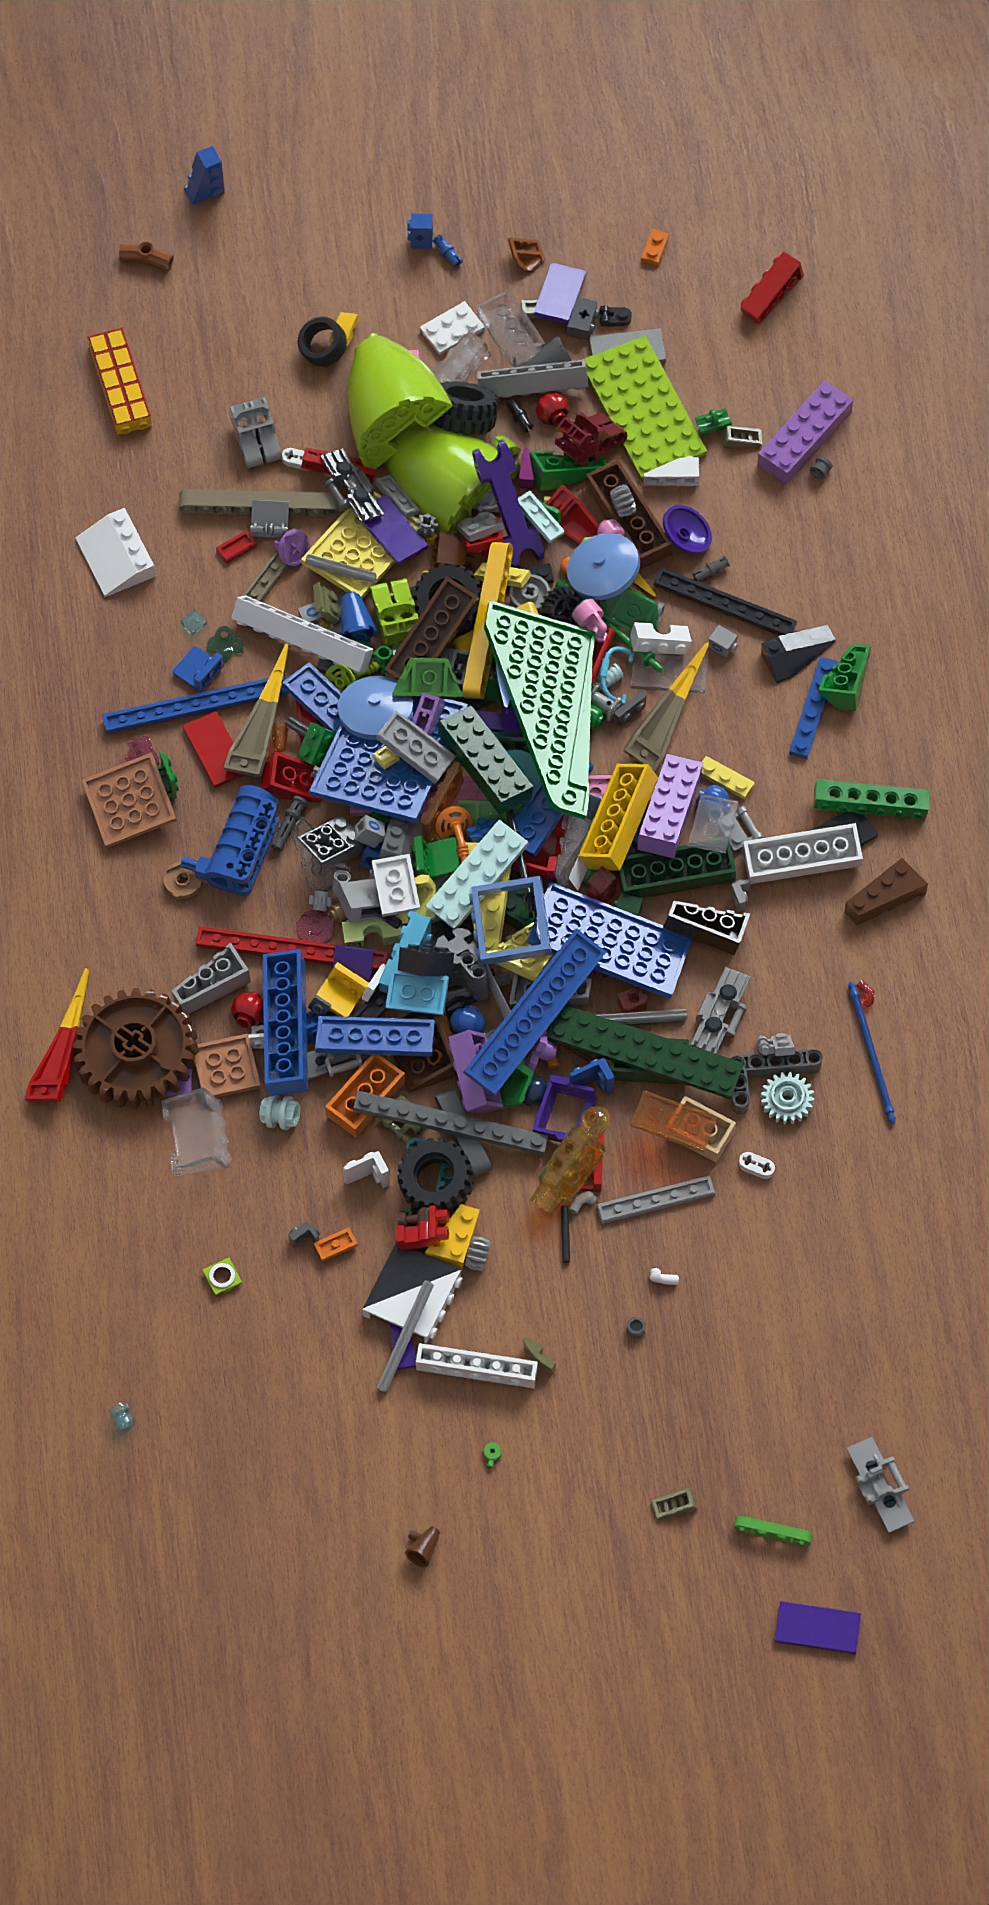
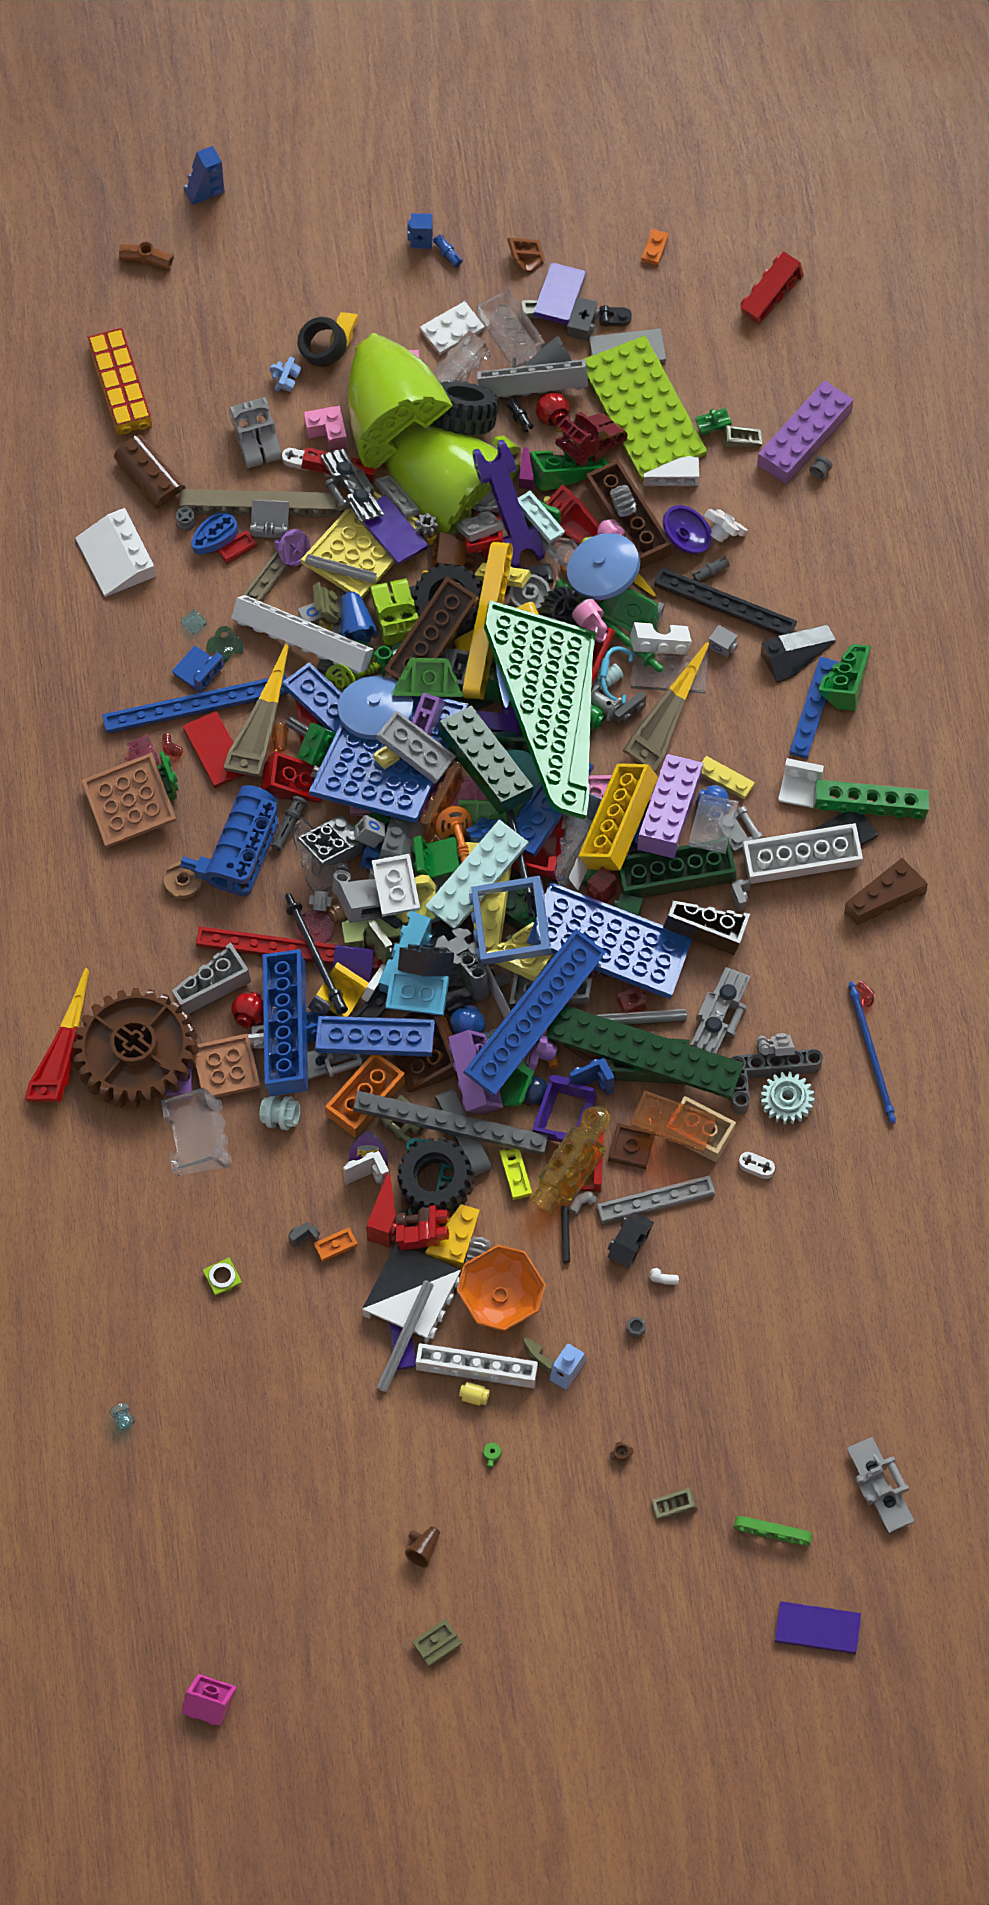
none -> reddish brown container [114,435,186,508]
none -> clear red arm [162,734,183,757]
none -> dark grey wheel [176,507,195,530]
none -> dark pink slope [181,1674,237,1726]
none -> blue piece [191,513,238,555]
none -> light blue hips [269,356,301,392]
none -> black bar [285,893,348,1015]
none -> bright pink brick [304,406,347,451]
none -> dark purple shield [349,1131,388,1165]
none -> olive plate [365,919,393,965]
none -> red slope [366,1174,398,1248]
none -> olive plate [412,1619,463,1667]
none -> orange rock [457,1245,546,1332]
none -> light yellow brick [459,1382,490,1406]
none -> neon yellow plate [499,1149,532,1200]
none -> clear slope [540,536,578,567]
none -> light blue torso [550,1344,587,1390]
none -> black brick [607,1212,654,1268]
none -> reddish brown tile [608,1123,655,1169]
none -> reddish brown plate [610,1442,634,1465]
none -> white plant [704,509,748,542]
none -> white bracket [778,758,824,809]

